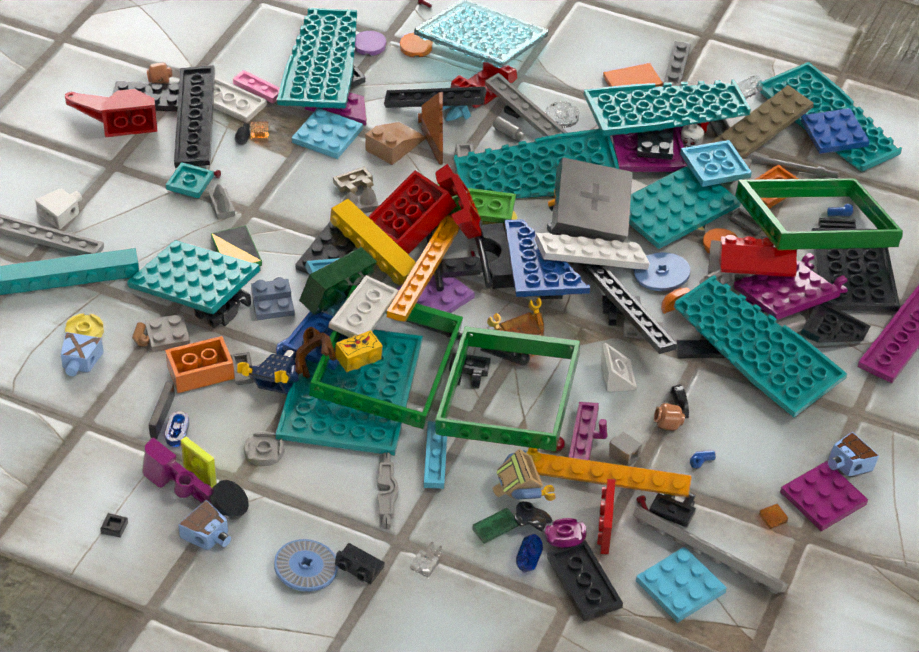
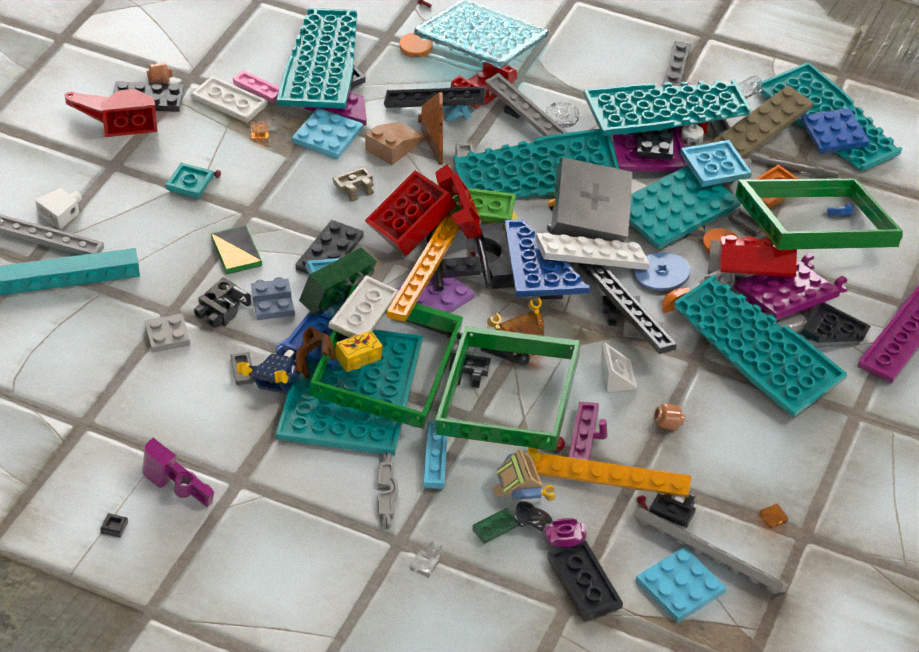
light blue torso [61,332,104,376] -> none
light yellow tile [65,313,104,338] -> none
plate [127,240,261,314] -> none
medium nougat arm [132,322,149,347] -> none
black tile [148,381,175,439] -> none
orange brick [165,336,235,393] -> none
clear blue plate [165,411,190,447] -> none
black plate [174,65,215,168] -> none
torso [178,500,231,550] -> none
neon yellow tile [181,437,217,488] -> none
light grey tile [208,184,235,220] -> none
black tile [210,480,249,520] -> none
black cylinder [235,123,250,145] -> none
light grey tile [244,431,285,466] -> none
piece [274,539,338,592] -> none
yellow brick [330,199,416,286] -> none
black bracket [335,543,385,584] -> none
light grey tile [340,187,379,213] -> none
tile [355,31,386,56] -> none
light grey cylinder [493,116,525,140] -> none
clear blue plate [516,534,543,573] -> none
red plate [597,479,616,555] -> none
orange tile [603,63,663,87] -> none
light grey brick [609,432,642,466] -> none
black tile [670,384,689,419] -> none
black tile [676,340,726,359] -> none
blue arm [690,450,716,469] -> none
magenta plate [780,461,868,532] -> none
black plate [811,228,900,312] -> none
black tile [818,218,856,229] -> none
light blue torso [828,432,879,476] -> none

